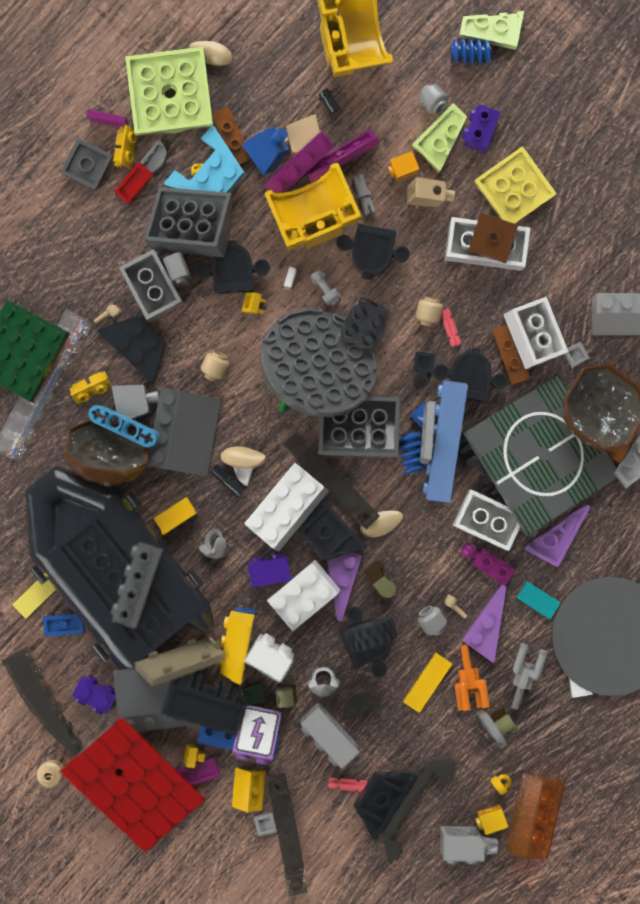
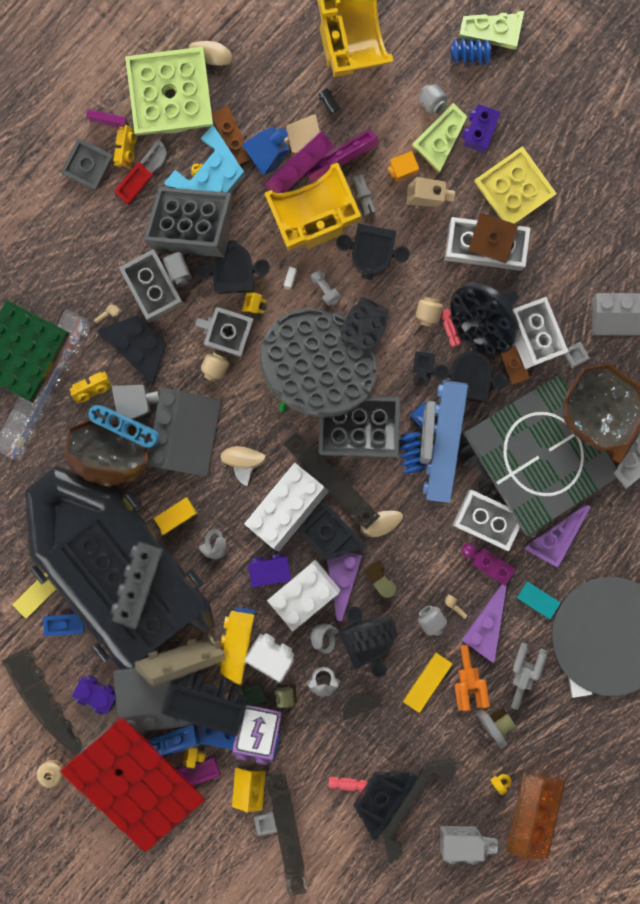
black axle [210,464,245,498] -> none
light grey brick [301,701,360,769] -> none
yellow brick [476,804,508,835] -> none
none -> blue plate [148,724,200,757]
none -> light grey hinge [195,307,255,358]
none -> light grey piece [309,623,339,654]
none -> black bracket [450,283,520,355]

